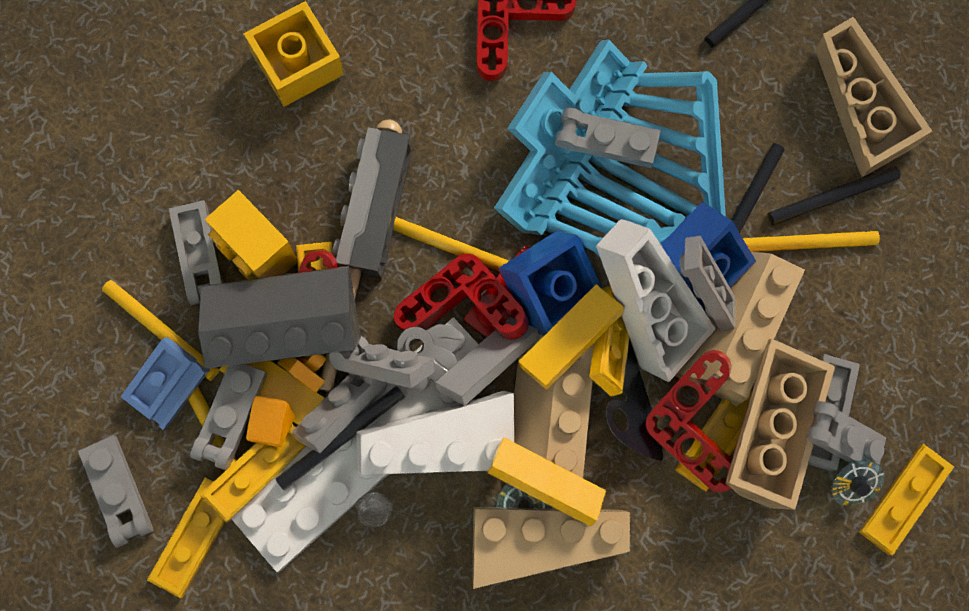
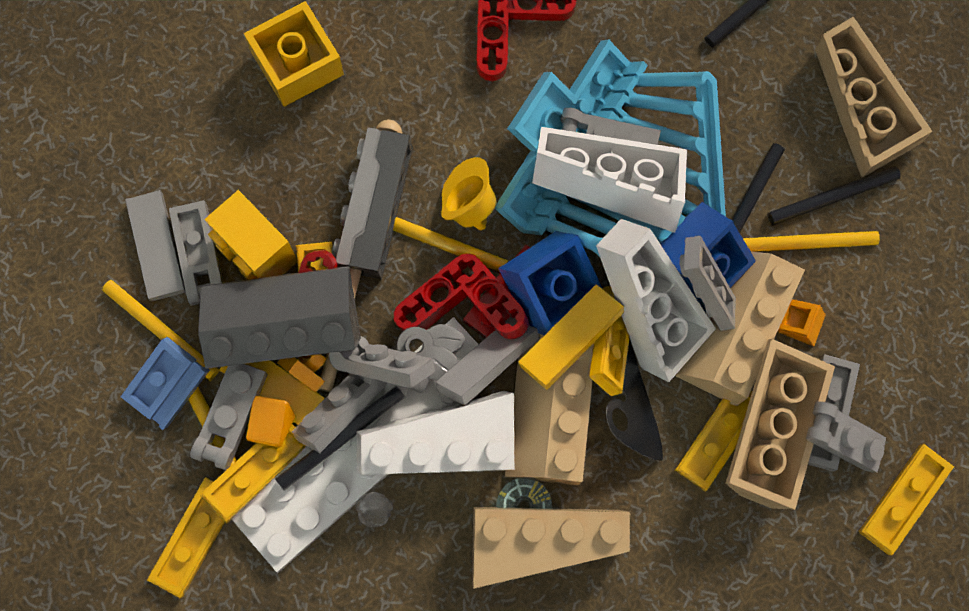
light grey plate [78,435,153,548] -> none
yellow tile [487,437,606,527] -> none
red beam [645,350,732,492] -> none
piece [832,460,885,506] -> none
none -> light grey tile [125,190,186,302]
none -> yellow piece [441,157,497,231]
none -> white wedge [532,127,687,233]
none -> light orange slope [777,299,825,346]

